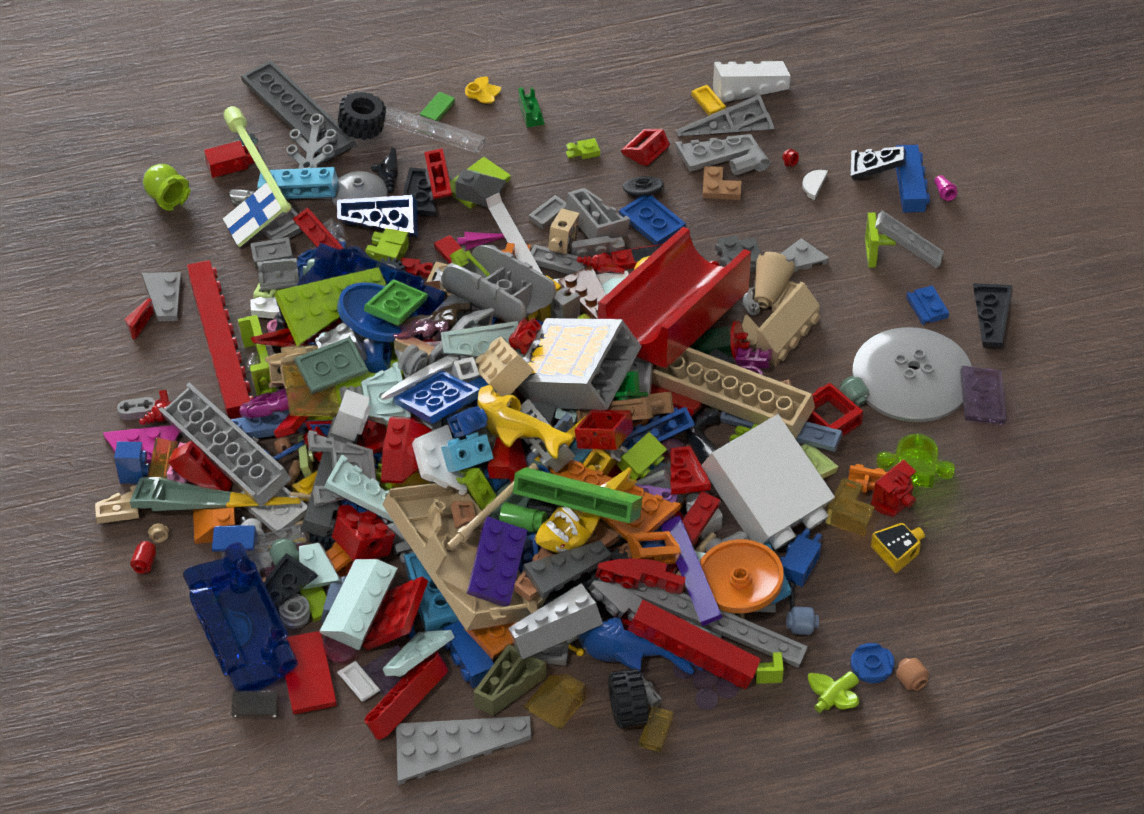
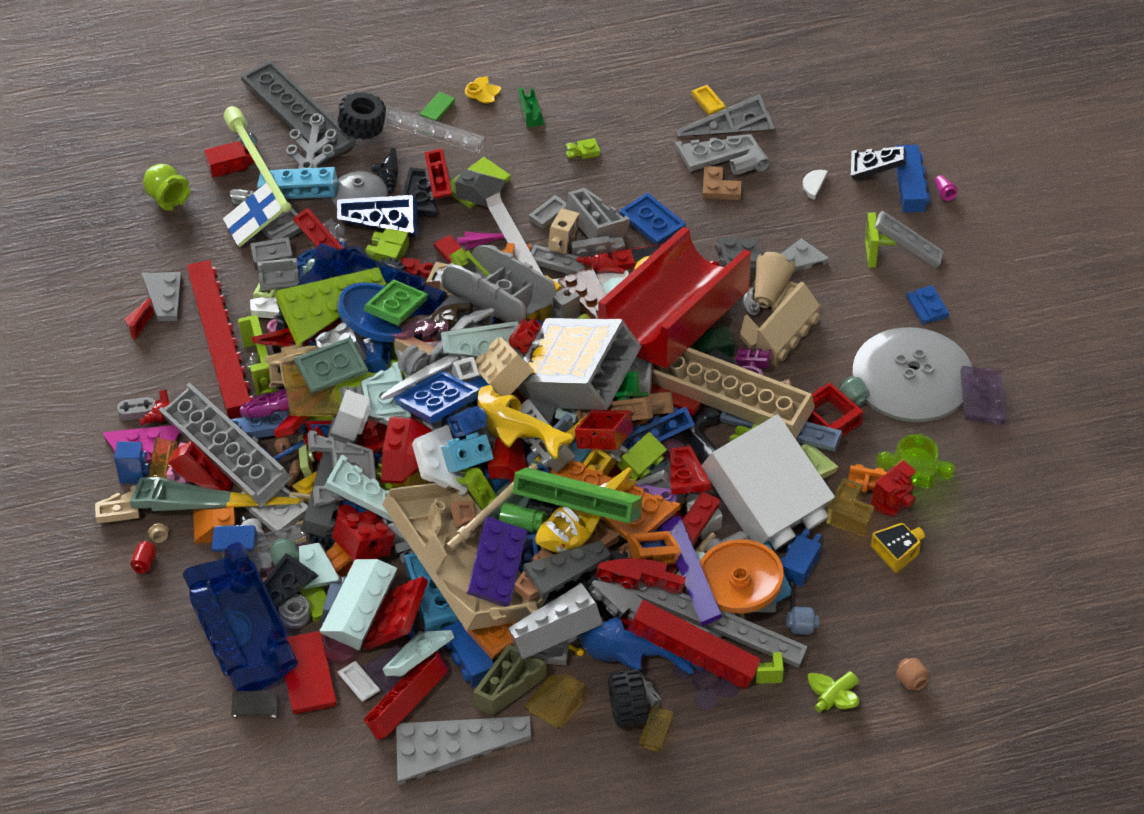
red tile [621,129,670,166] -> none
black wheel [623,176,664,196] -> none
white wedge [713,61,790,103] -> none
red piece [730,321,750,359] -> none
red plate [782,148,799,167] -> none
blue tile [850,643,894,683] -> none
black wing [973,283,1013,348] -> none

